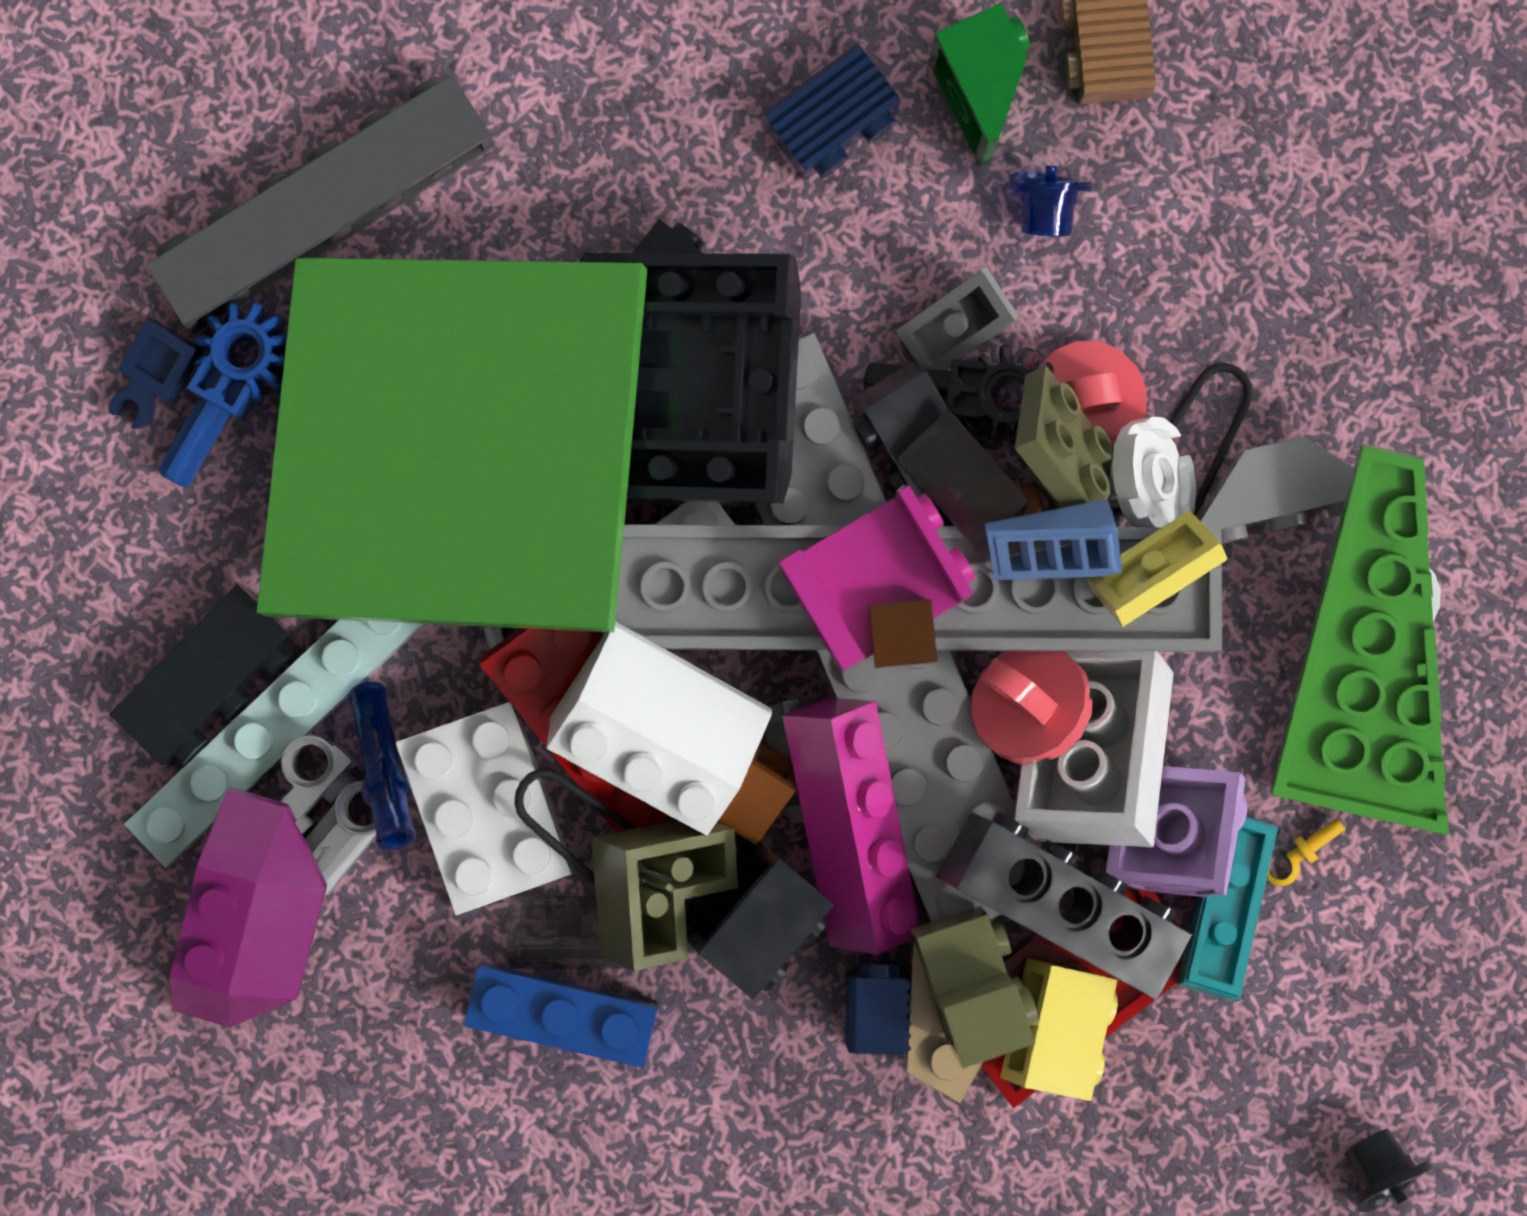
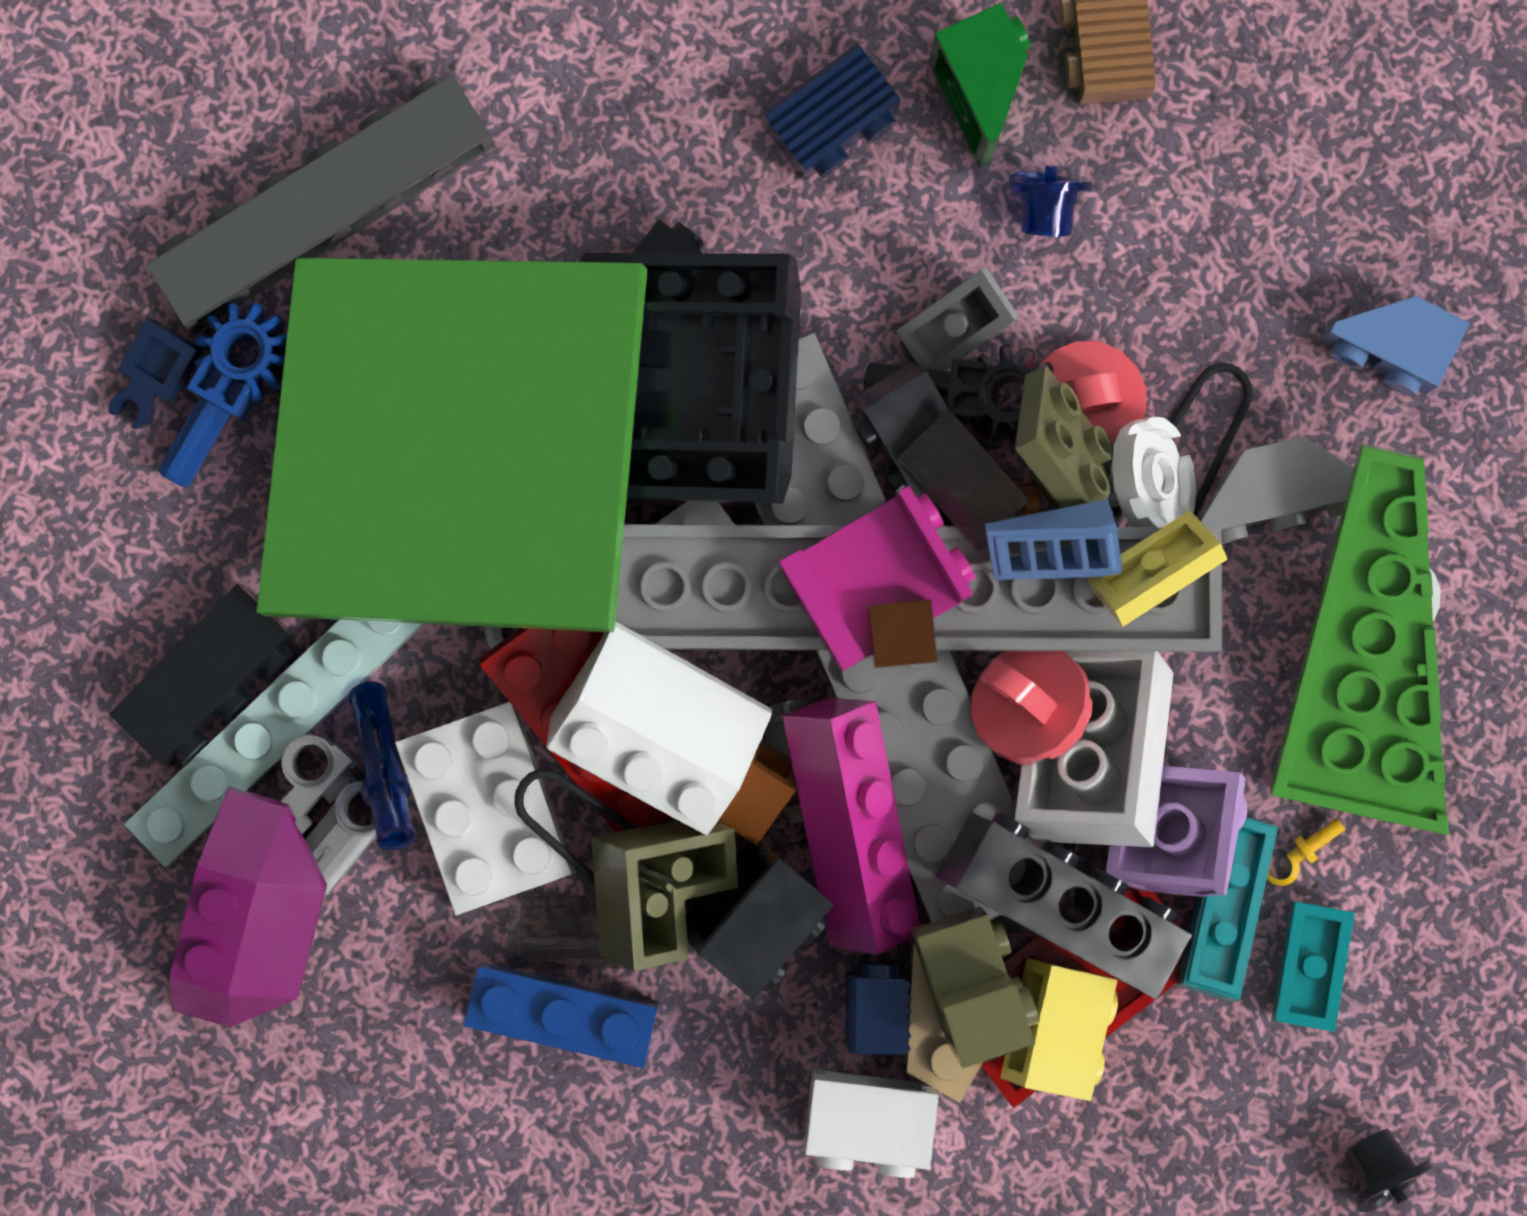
none -> white piece [804,1069,939,1178]
none -> teal plate [1271,901,1355,1032]
none -> medium blue slope [1320,296,1470,397]

